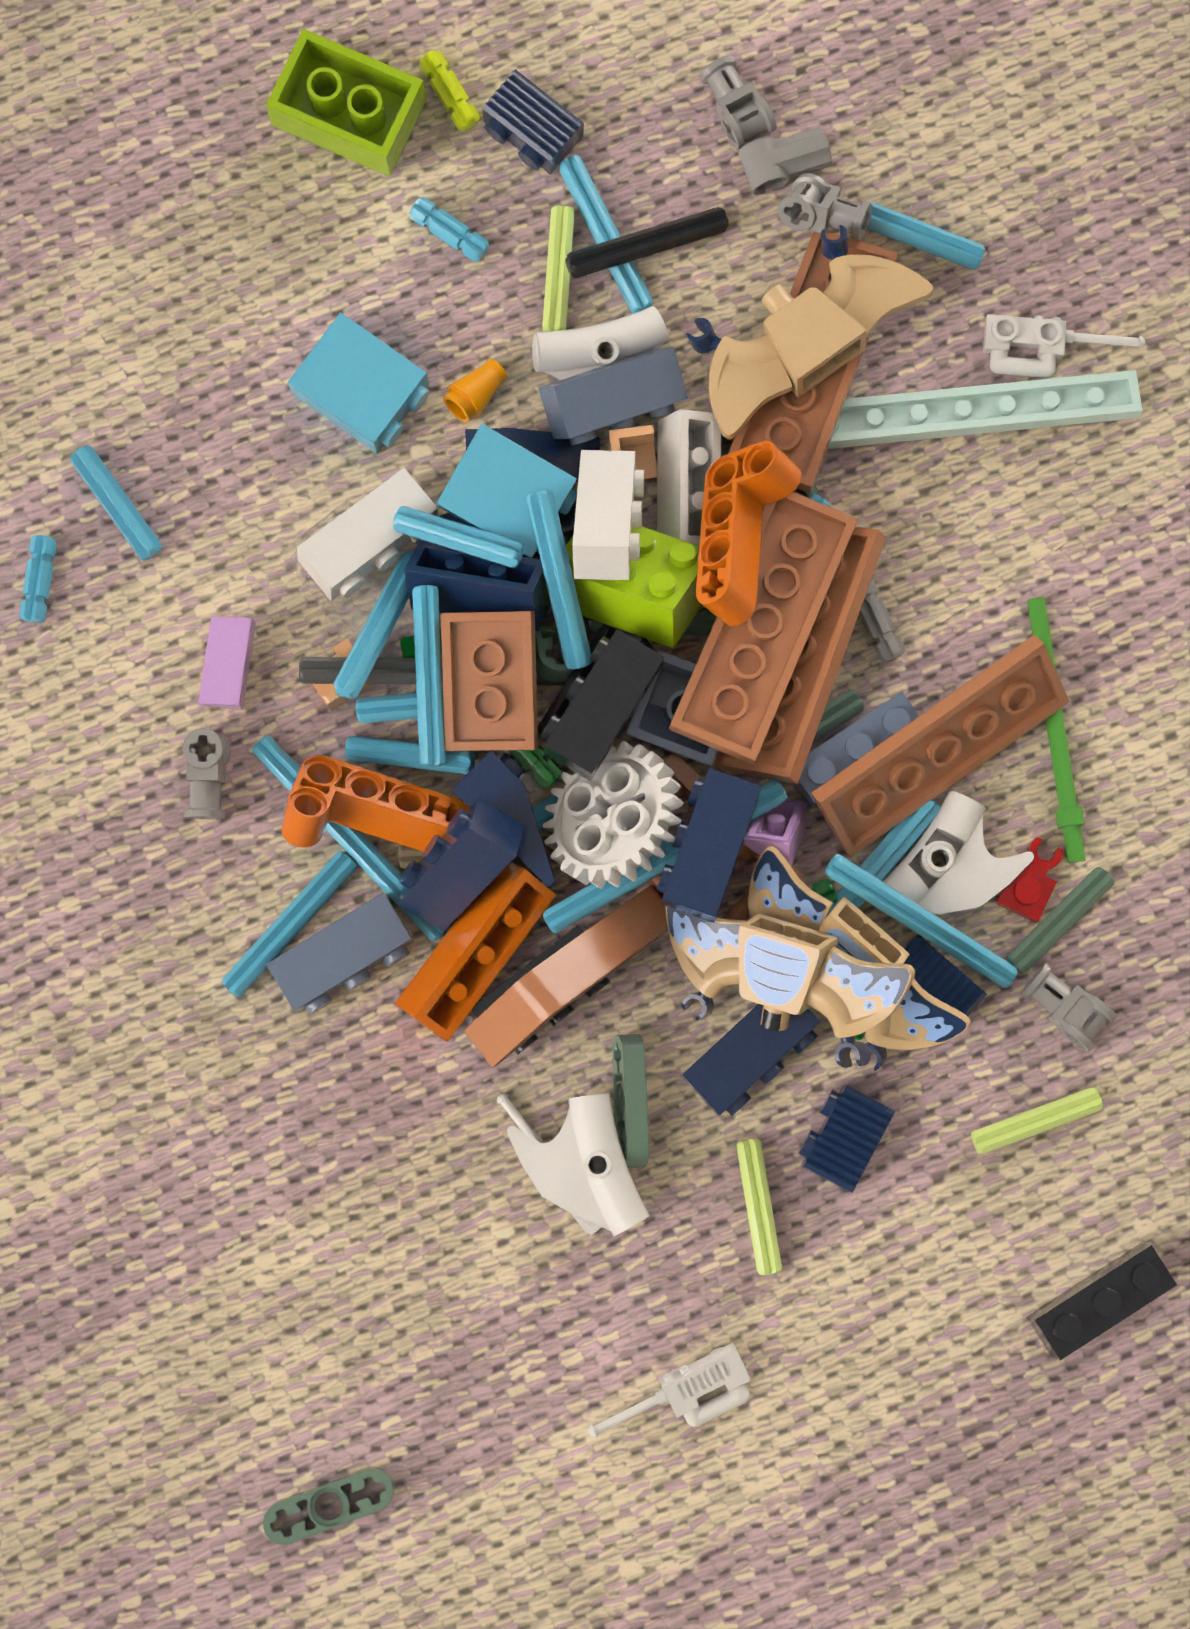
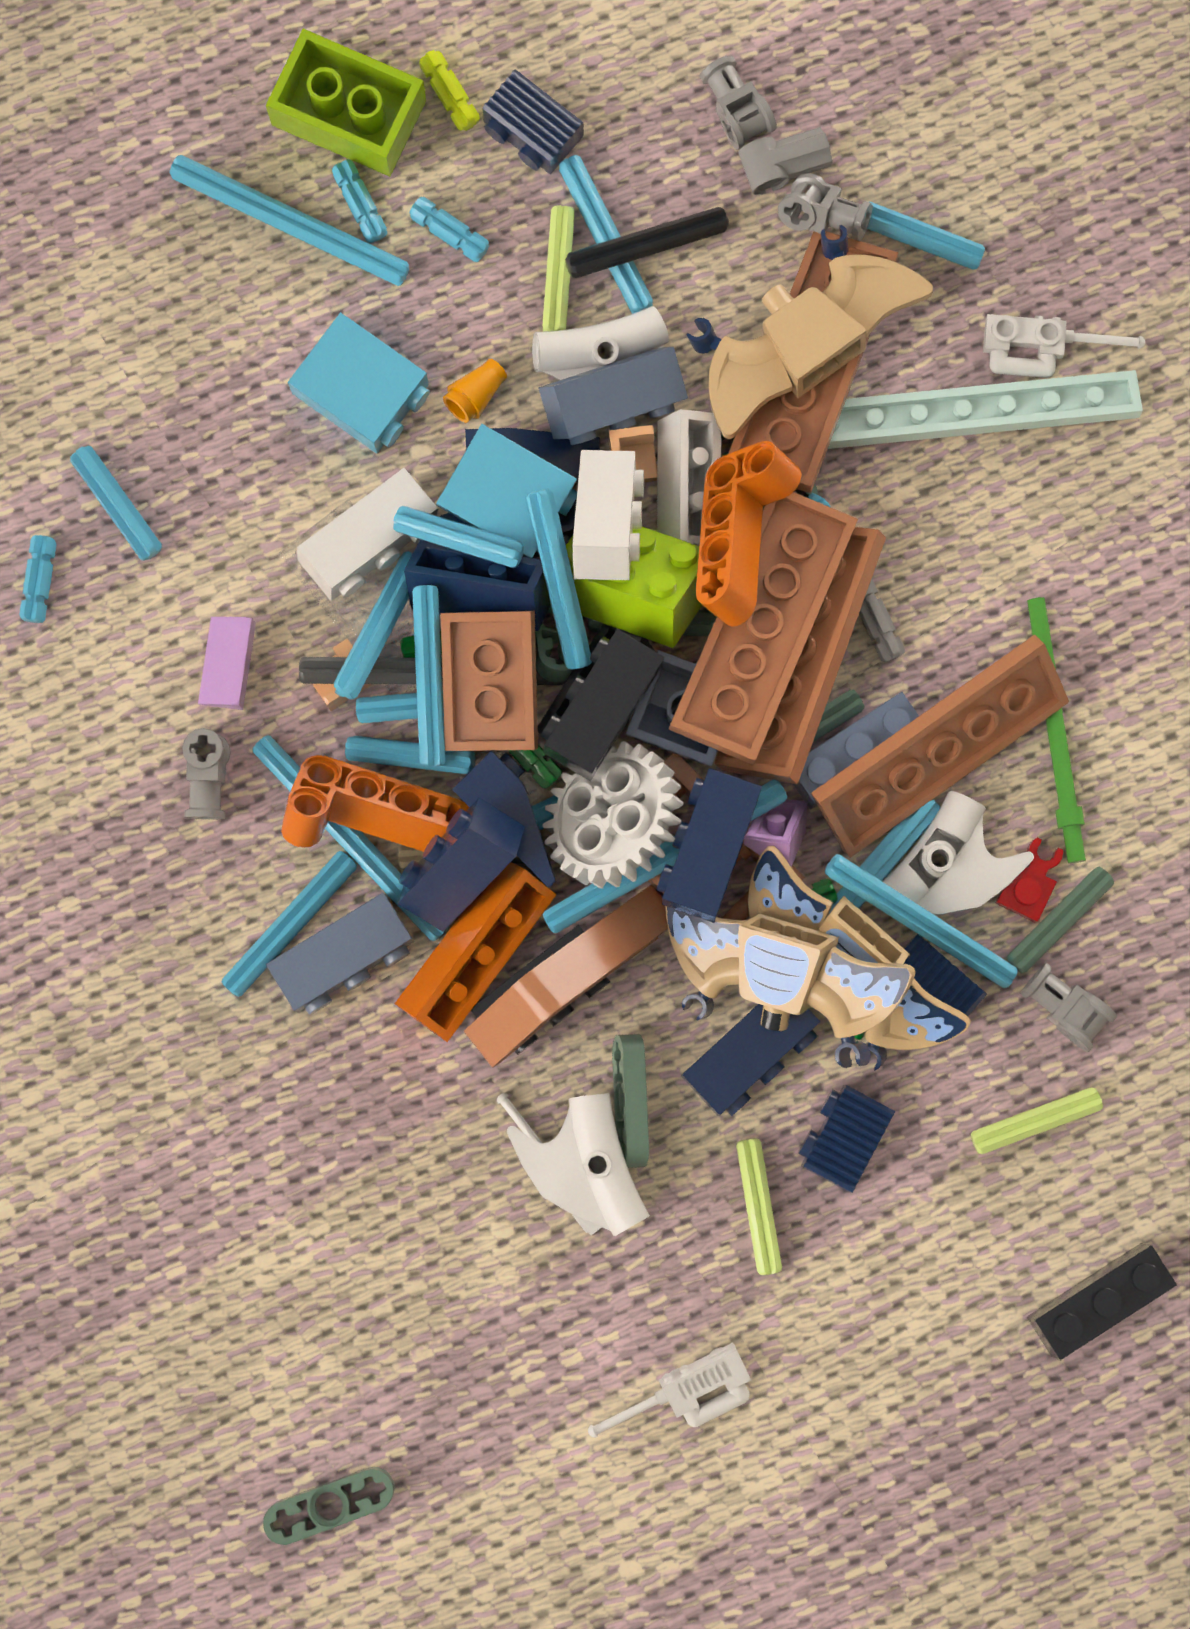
none -> medium azure axle [169,155,409,286]
none -> medium azure axle [332,159,387,243]

